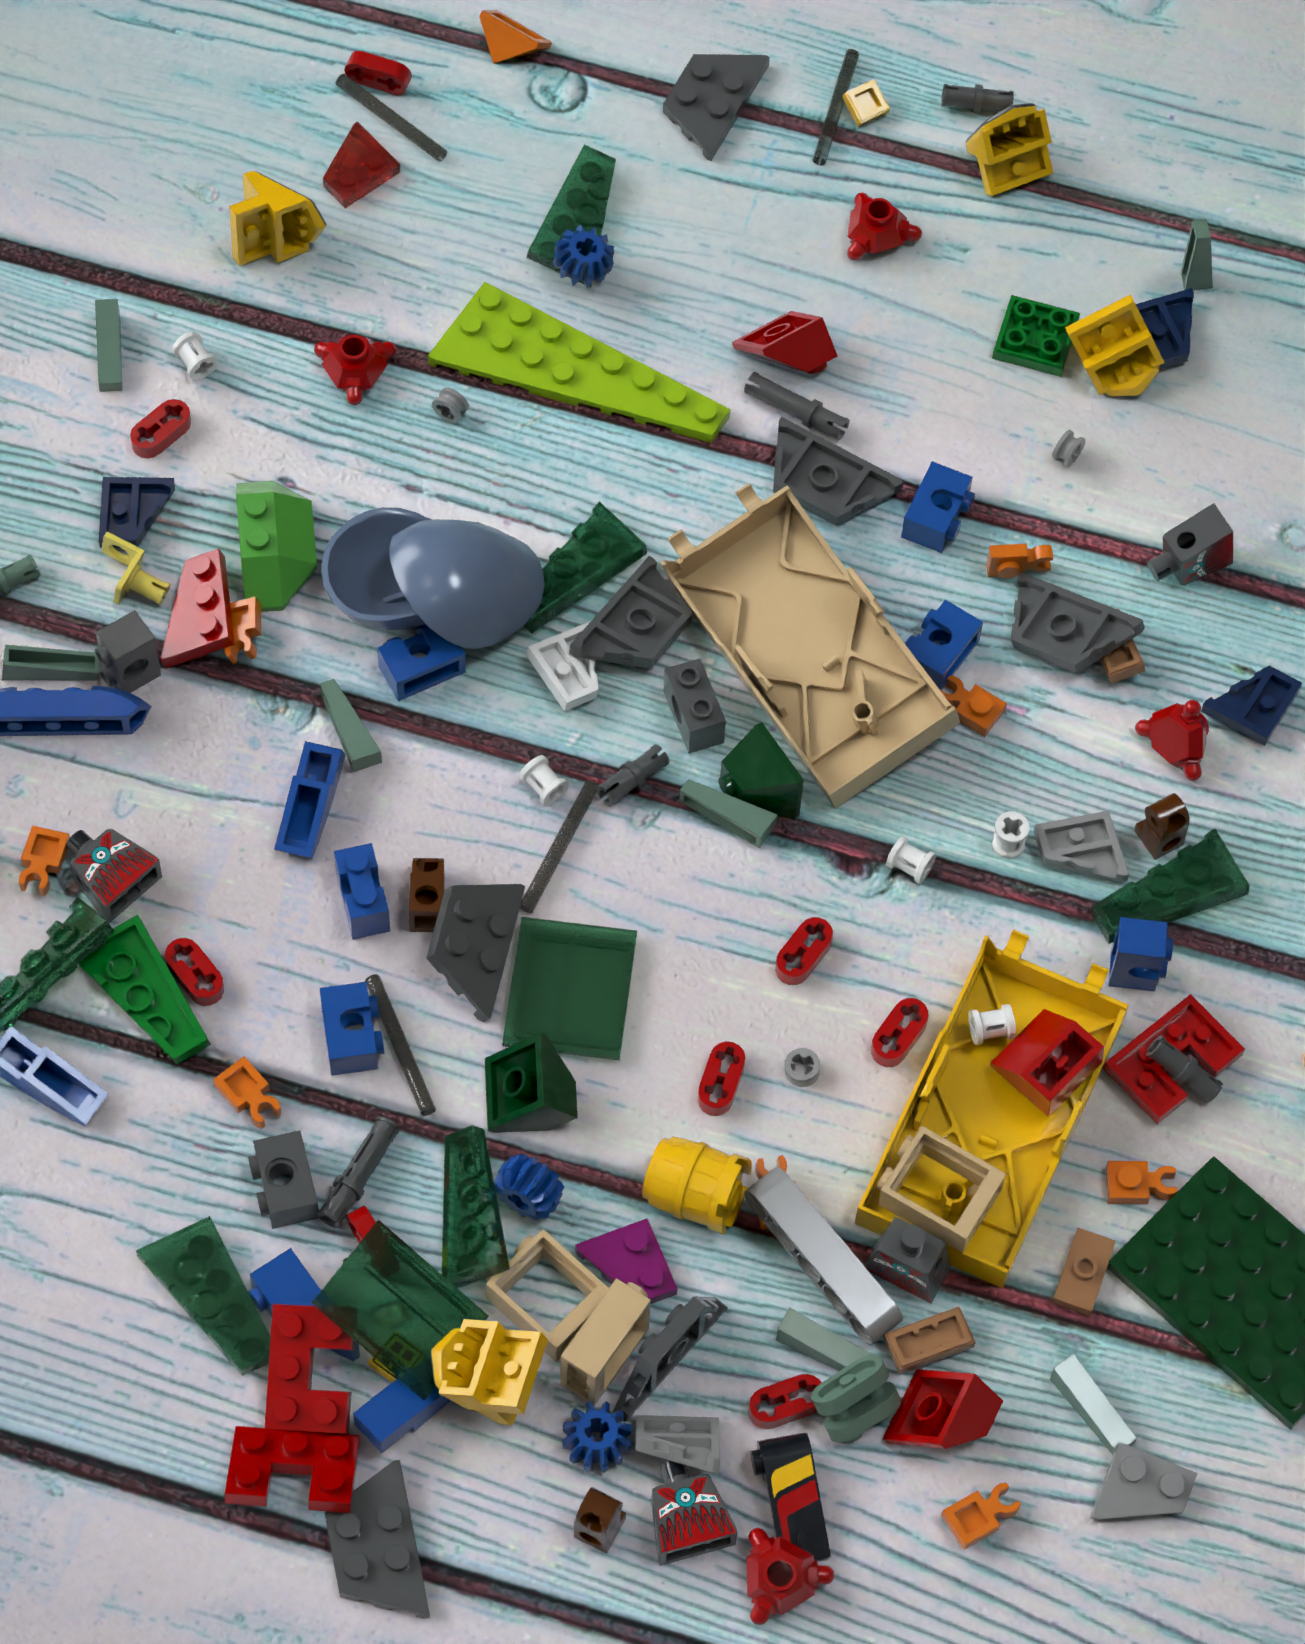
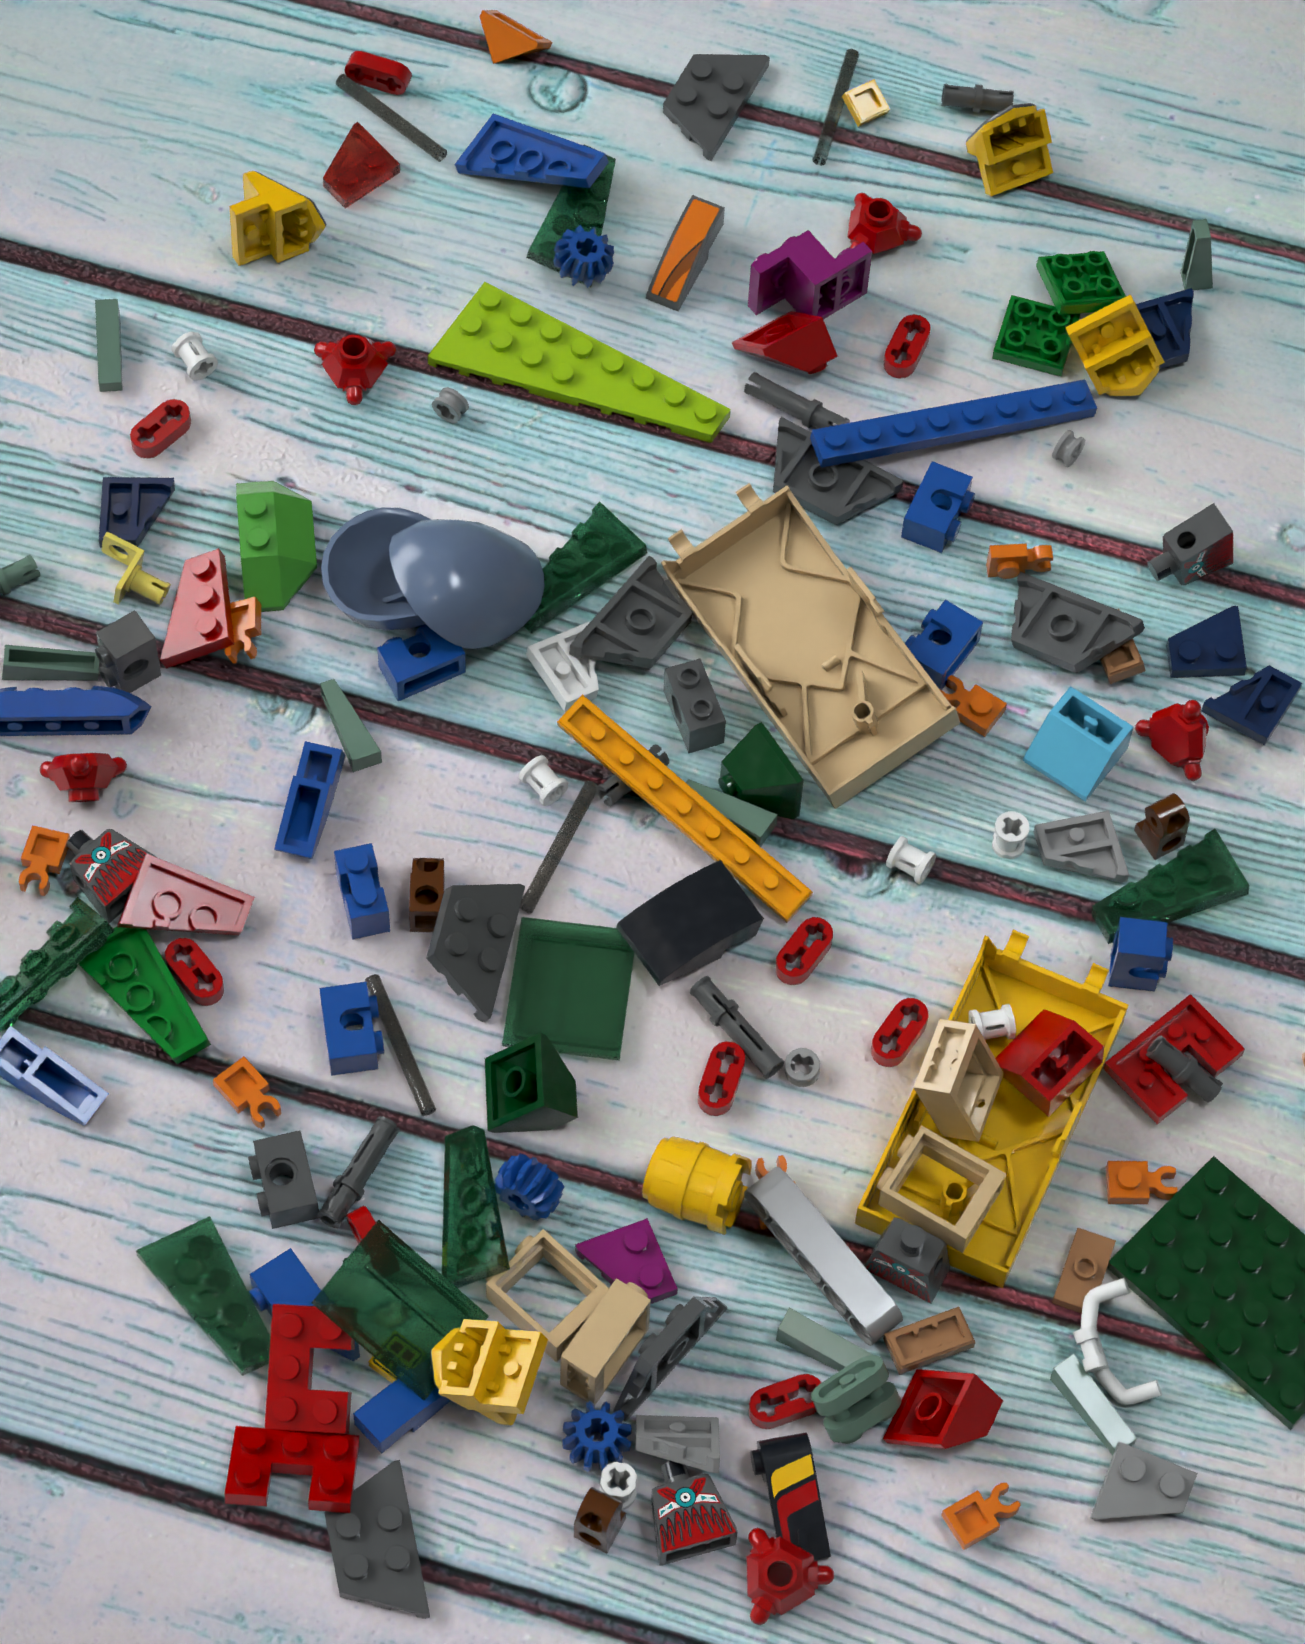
none -> red rock [39,753,127,802]
none -> wing [117,853,255,936]
none -> blue wing [454,113,609,188]
none -> light orange tile [557,694,813,923]
none -> white bush [600,1462,637,1510]
none -> black slope [616,860,764,986]
none -> slope [646,195,725,311]
none -> dark grey pin [690,976,784,1079]
none -> magenta bracket [748,230,872,320]
none -> blue plate [810,379,1097,468]
none -> red beam [883,314,931,379]
none -> tan window [913,1019,1004,1142]
none -> medium azure slope [1023,686,1133,802]
none -> green tile [1036,251,1126,315]
none -> white piece [1073,1278,1162,1405]
none -> dark blue wing [1166,606,1247,678]

